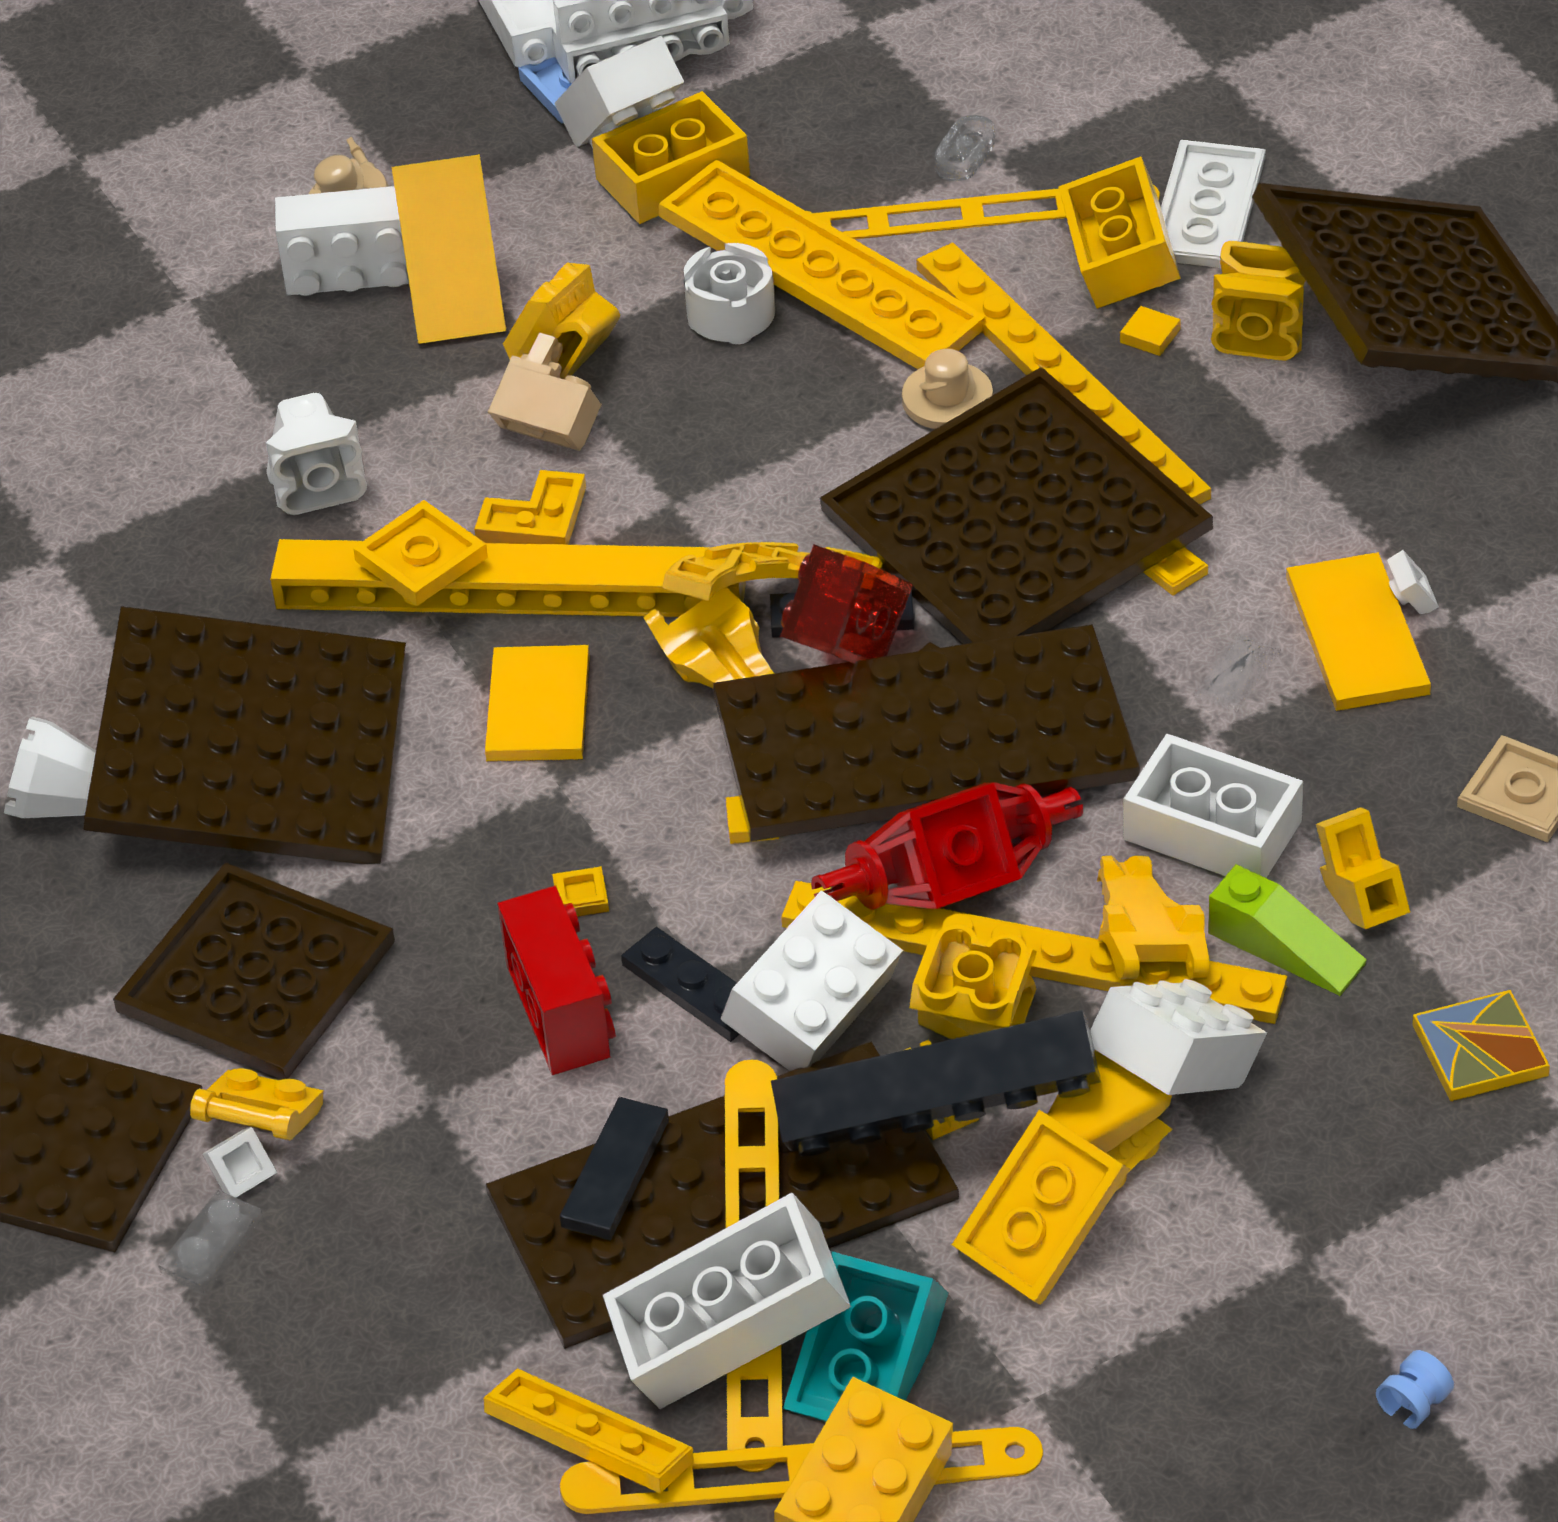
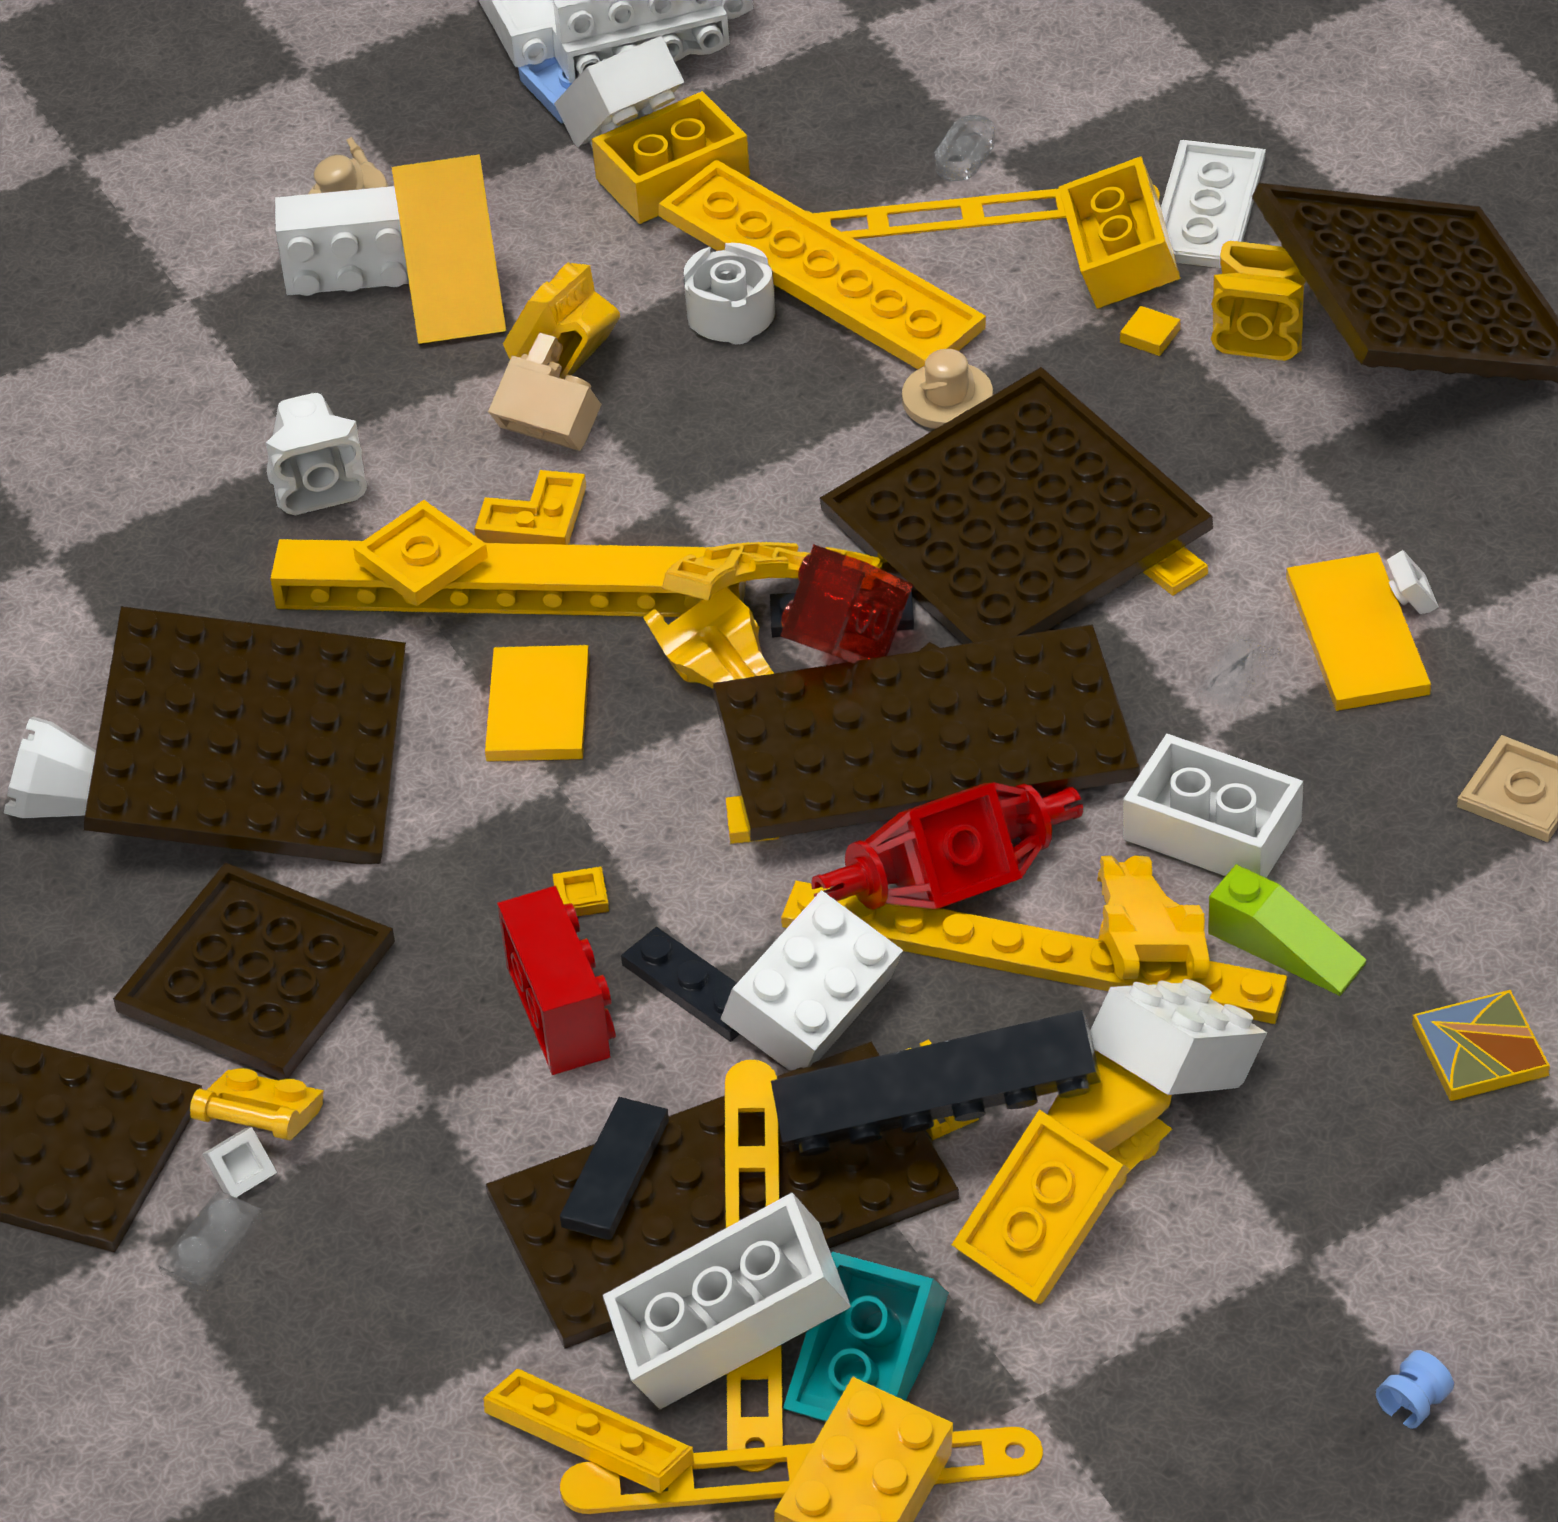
yellow piece [909,924,1037,1040] -> none
yellow plate [916,242,1211,504] -> none
yellow brick [1316,807,1410,929] -> none

